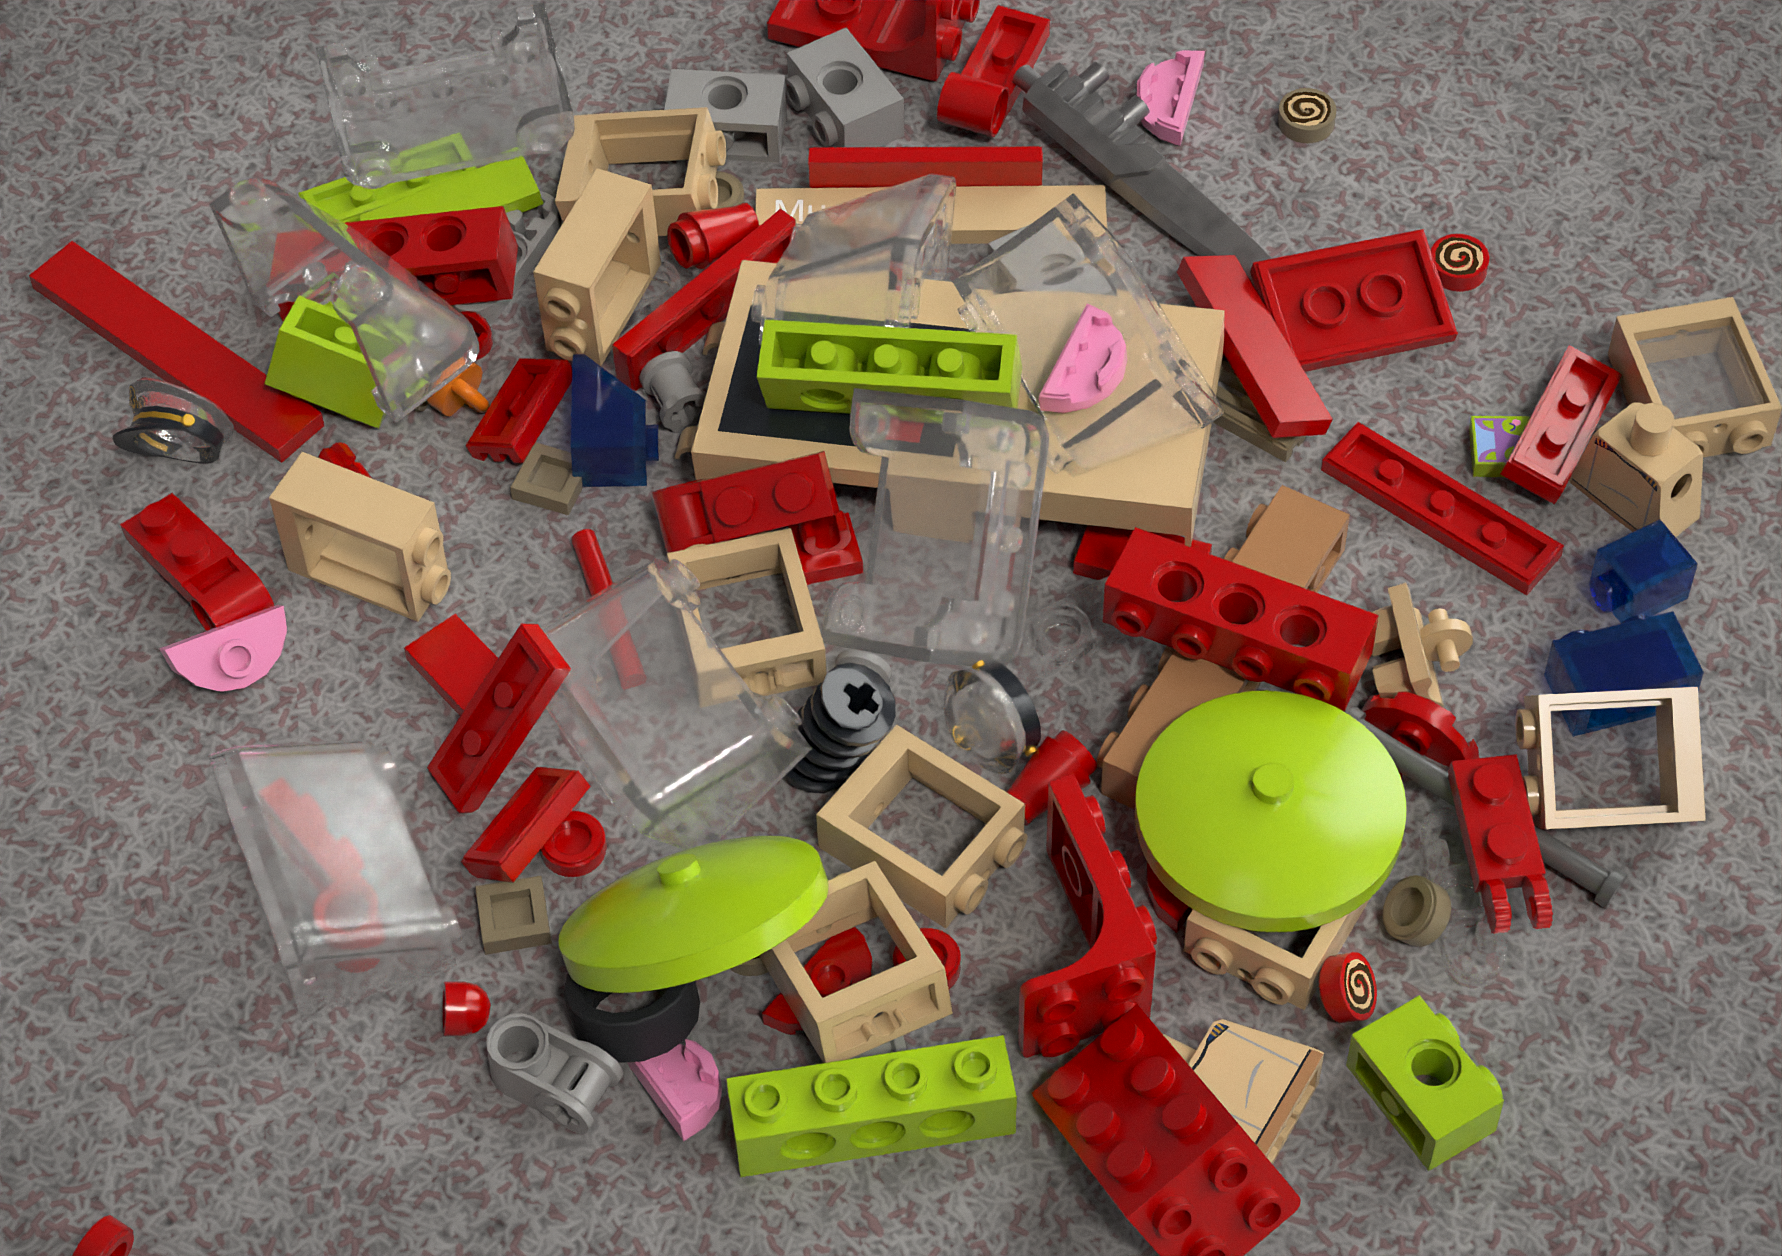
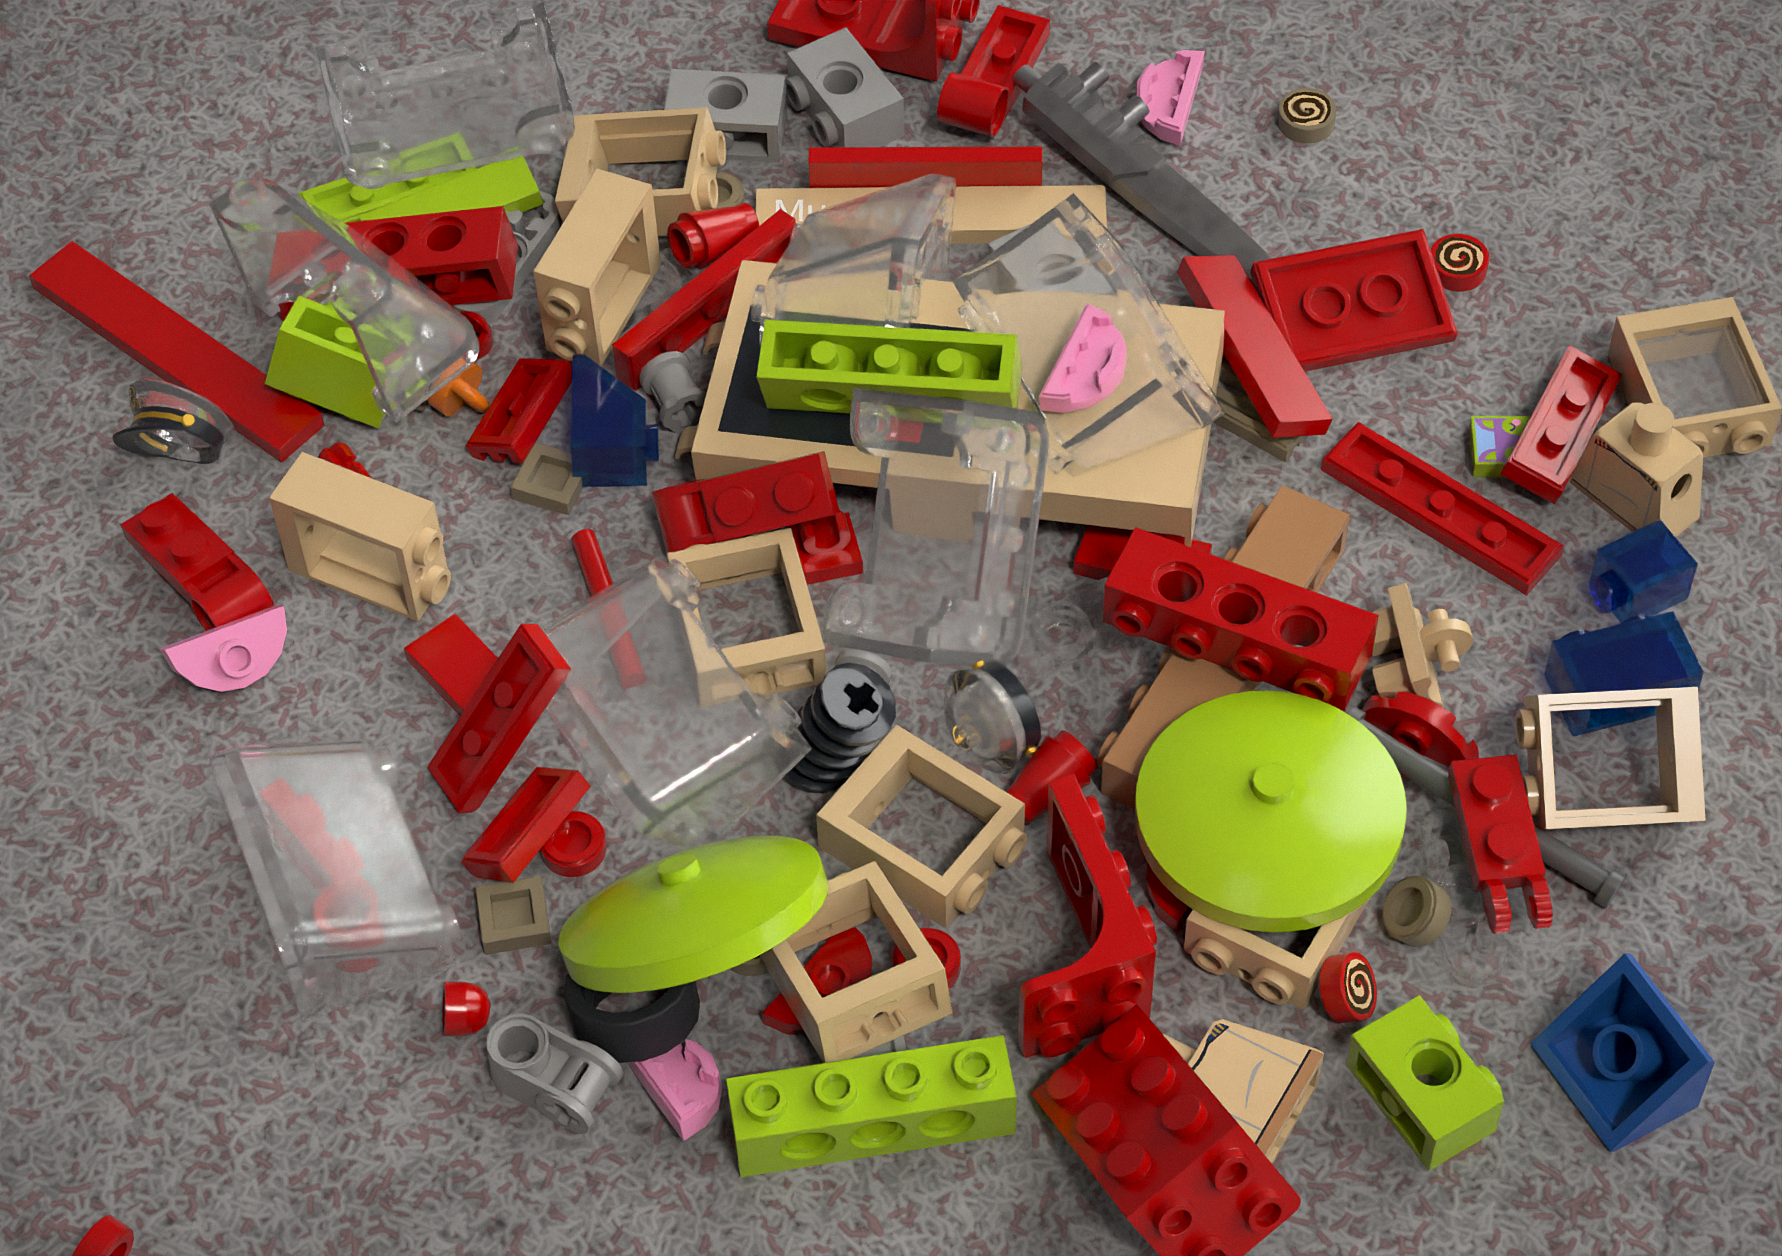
none -> blue slope [1530,953,1715,1152]

